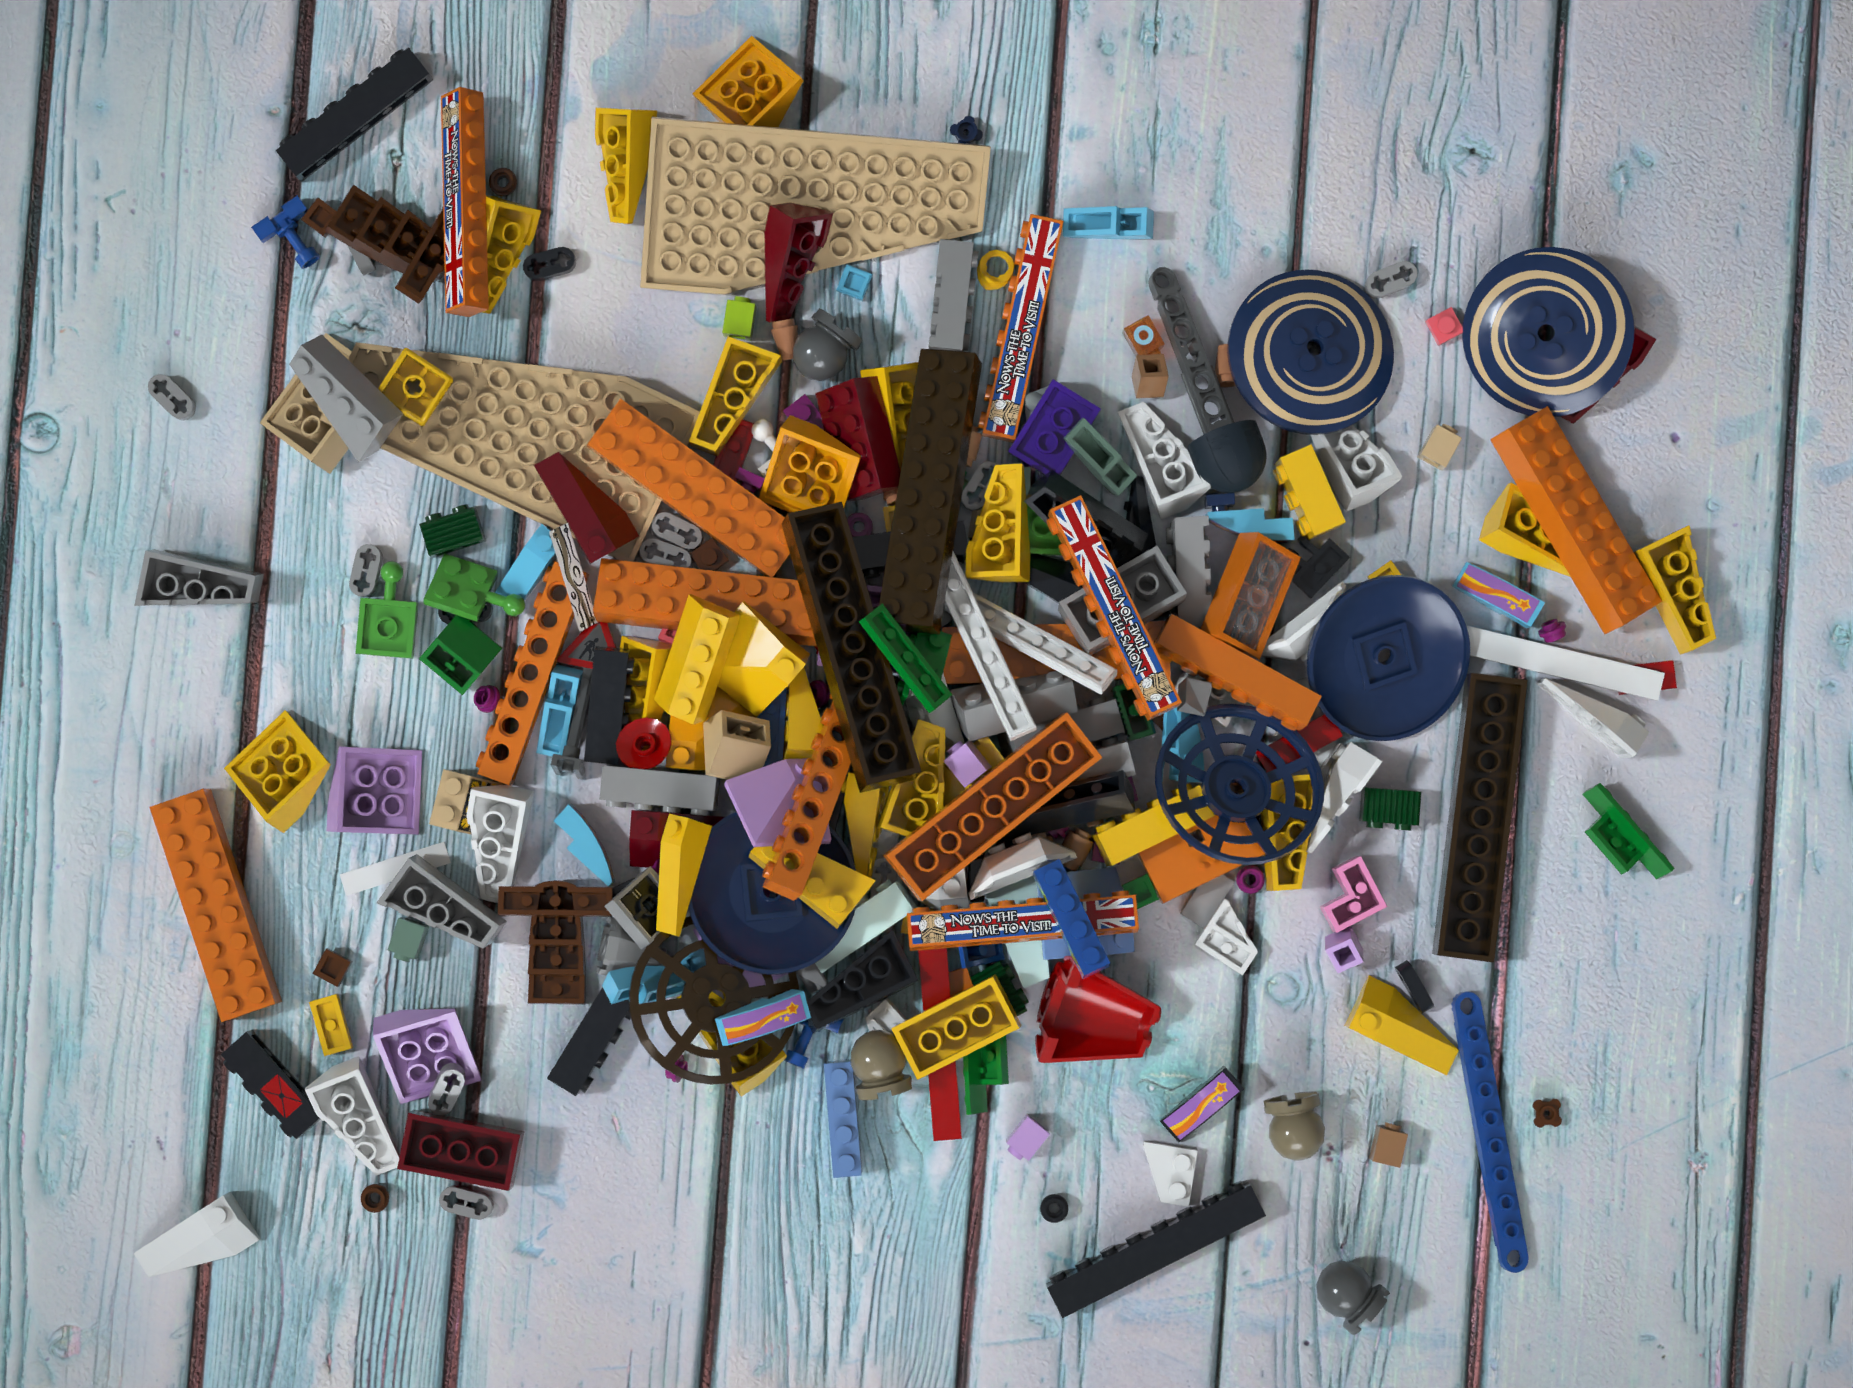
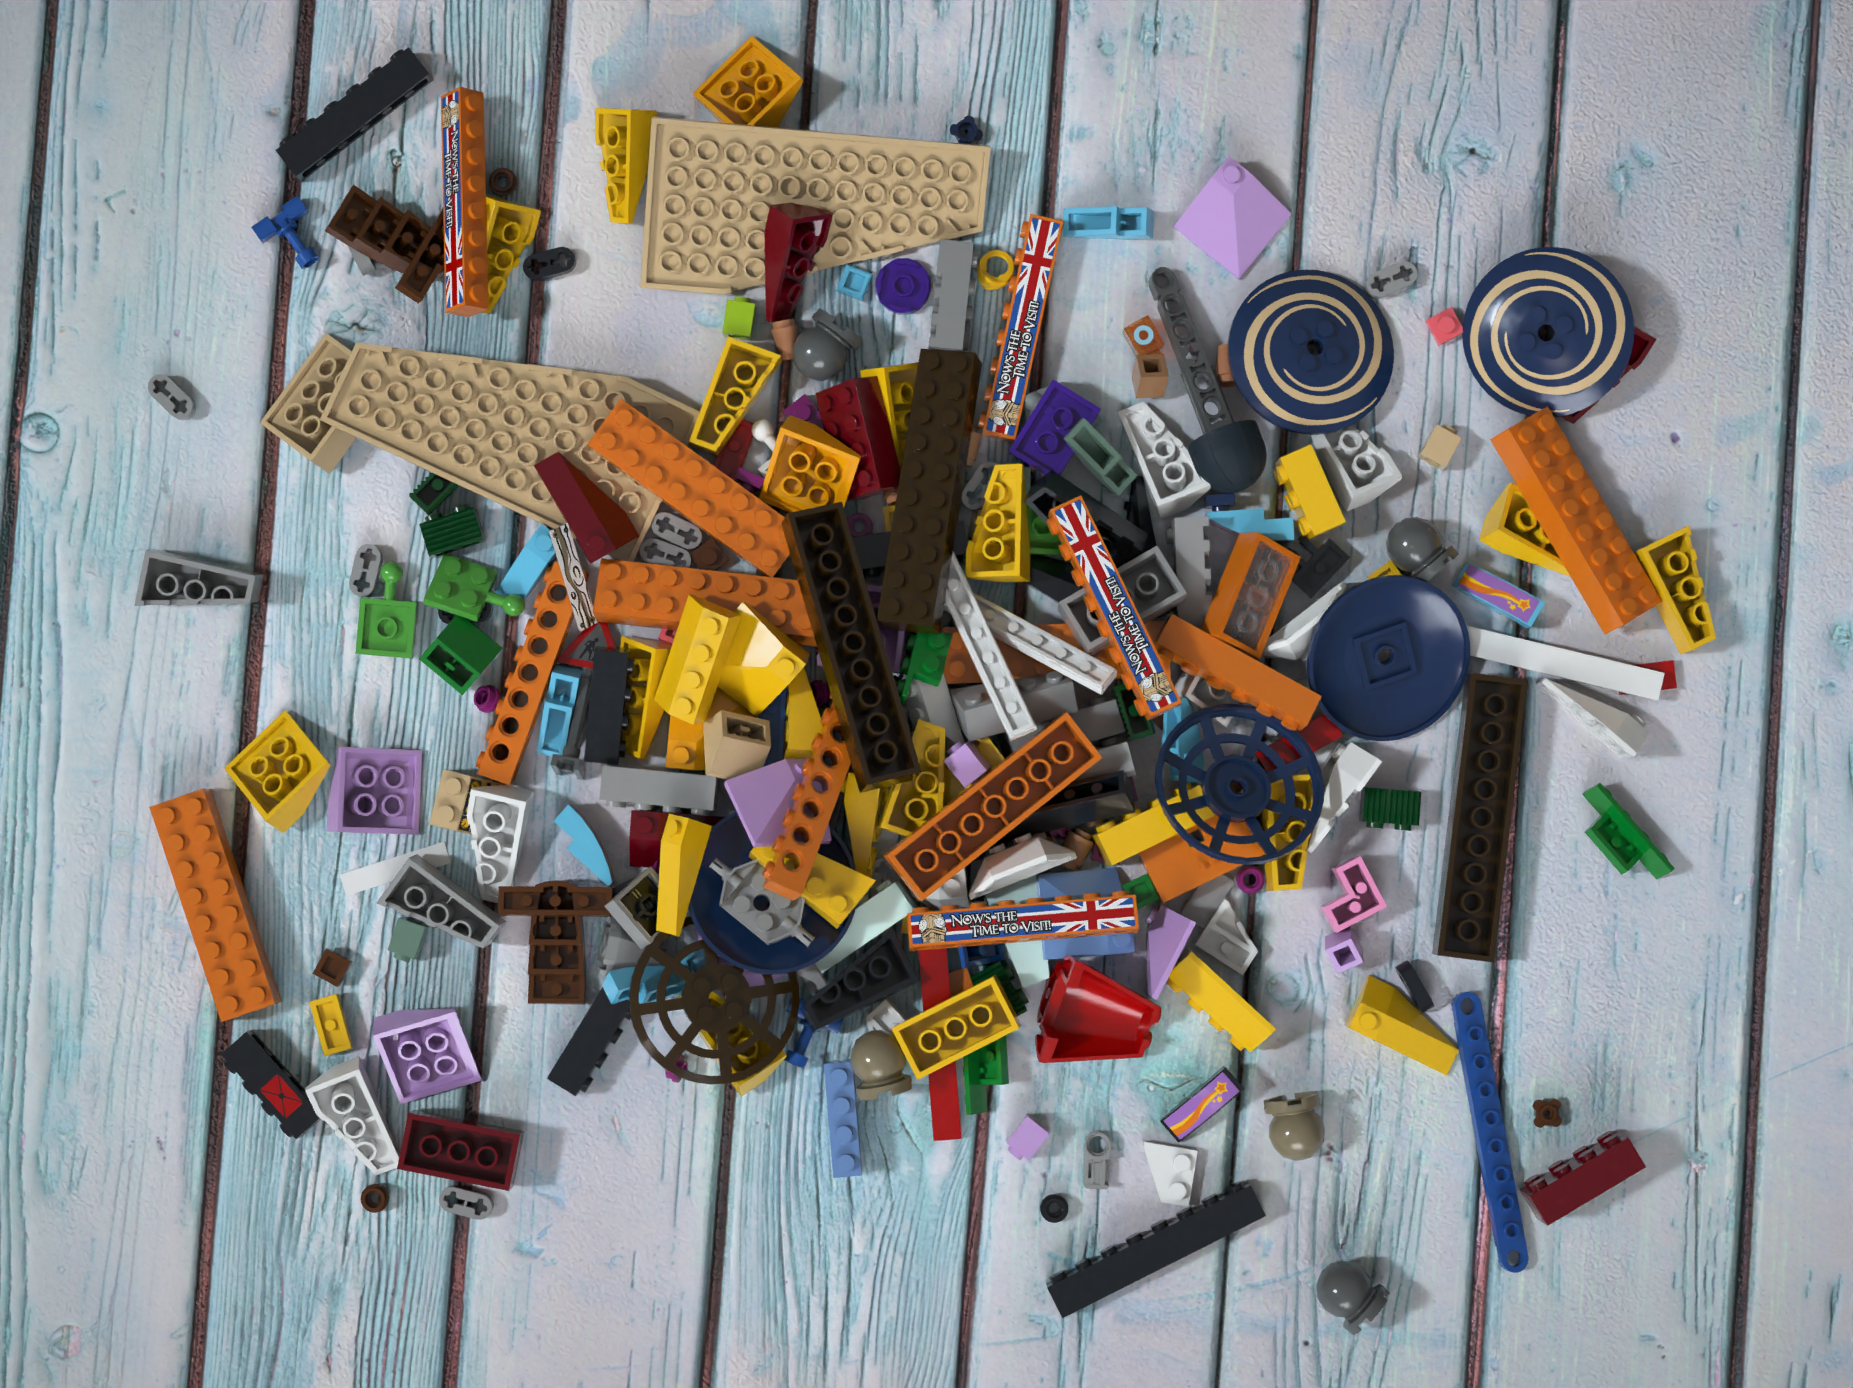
white wedge [134,1191,260,1277] -> none
light grey wedge [289,335,403,462] -> none
reddish brown plate [301,198,336,238] -> none
yellow brick [378,348,453,426] -> none
light grey beam [428,1063,465,1115] -> none
red dish [616,717,672,770] -> none
slope [715,989,811,1046] -> none
green plate [859,603,952,713] -> none
blue brick [1033,859,1110,979] -> none
light grey slope [1177,677,1212,716] -> none
medium nougat brick [1369,1122,1408,1168] -> none
magenta plate [1538,619,1566,643] -> none
none -> dark green brick [409,473,459,516]
none -> light grey plate [709,858,815,947]
none -> dark purple tile [876,258,931,315]
none -> light grey piece [1083,1131,1111,1189]
none -> lavender slope [1145,904,1196,1000]
none -> yellow slope [1166,949,1276,1052]
none -> lavender slope [1174,156,1291,279]
none -> dark grey tile [1386,517,1459,582]
none -> dark red brick [1519,1131,1646,1226]

